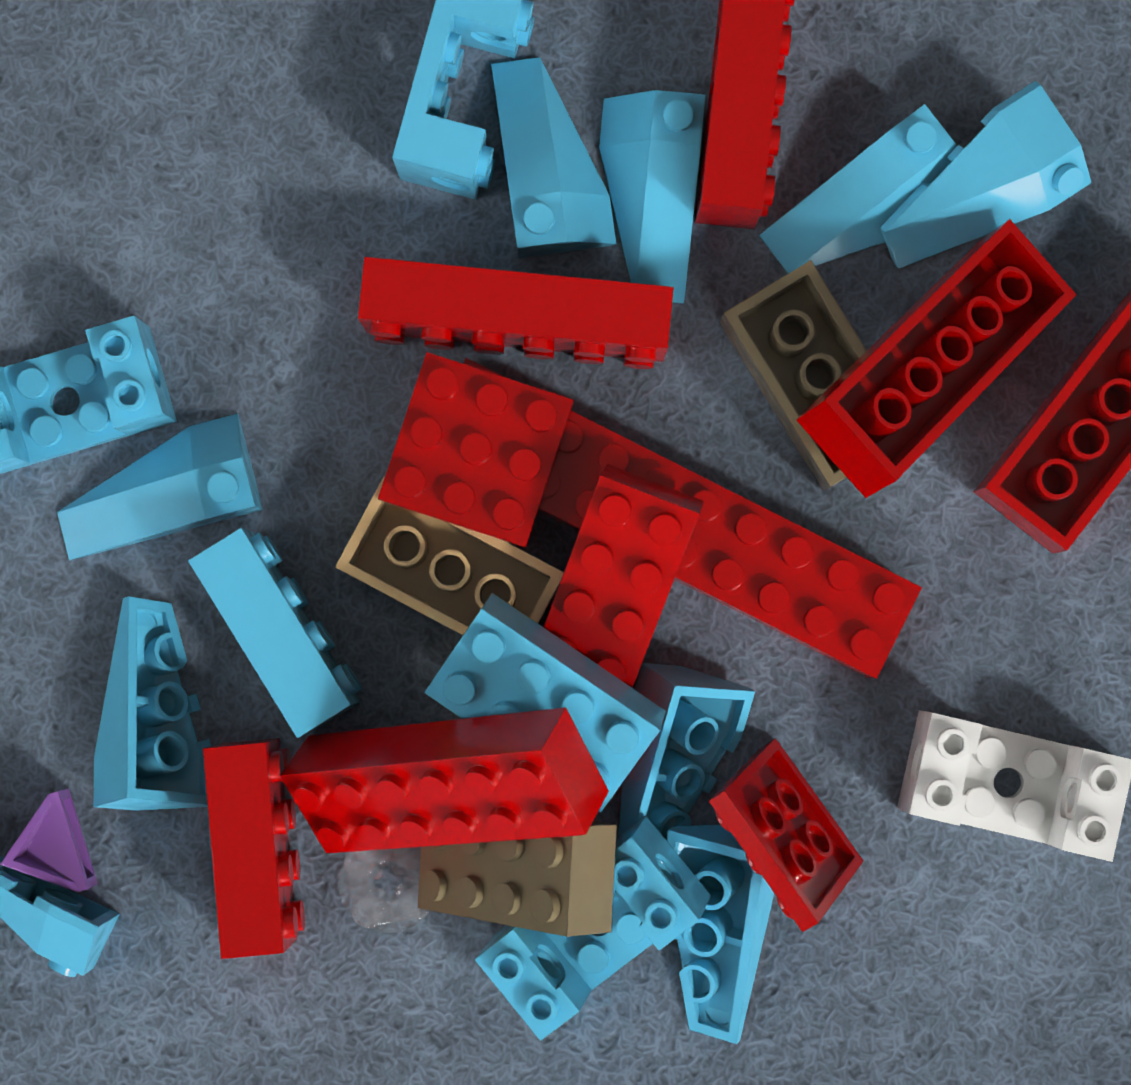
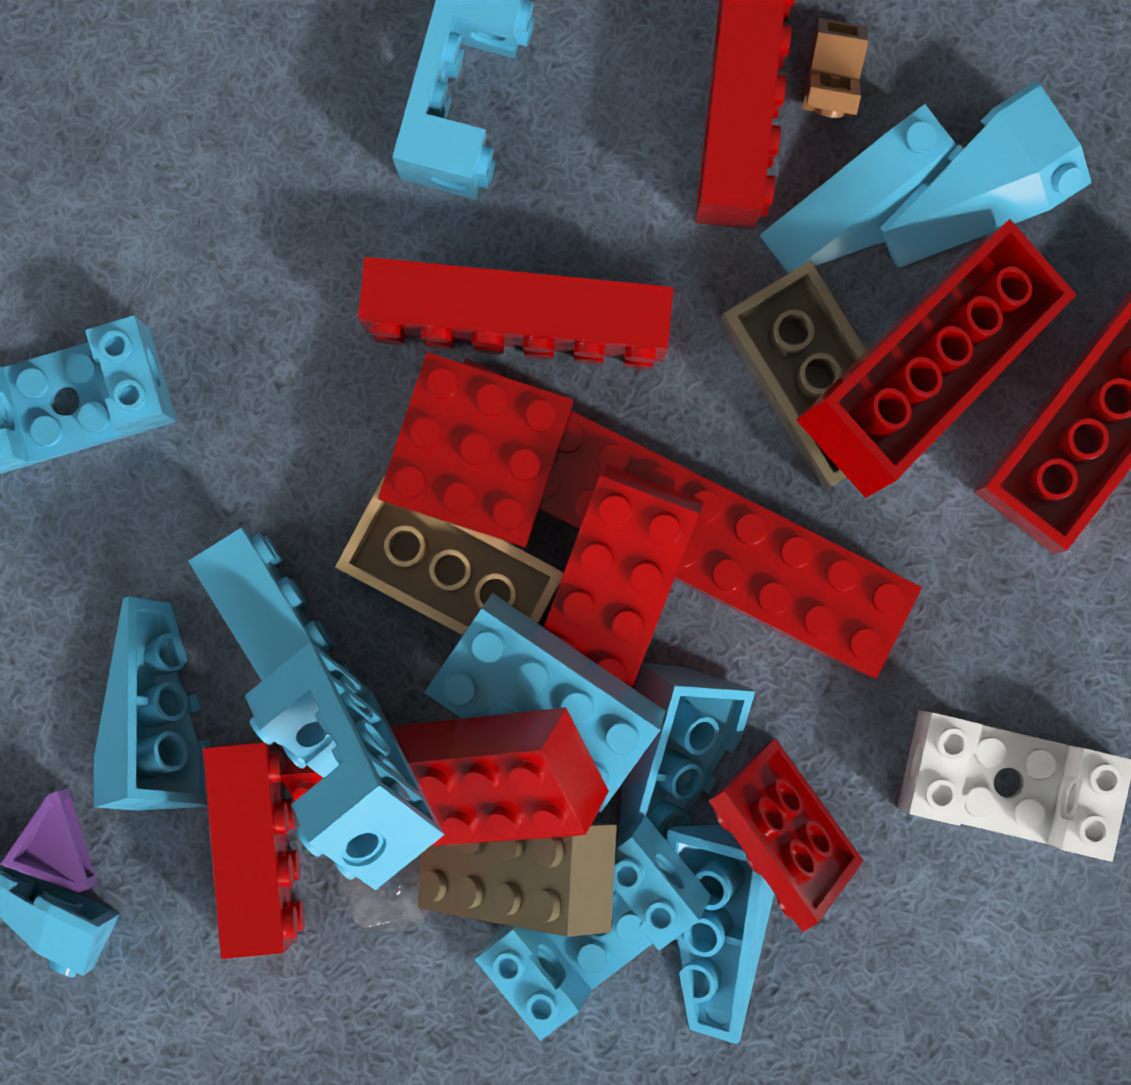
medium azure wedge [57,414,263,560] -> none
medium azure wedge [491,57,617,258] -> none
medium azure wedge [599,90,705,304] -> none
none -> medium azure plate [245,642,444,890]
none -> medium nougat brick [802,18,869,118]

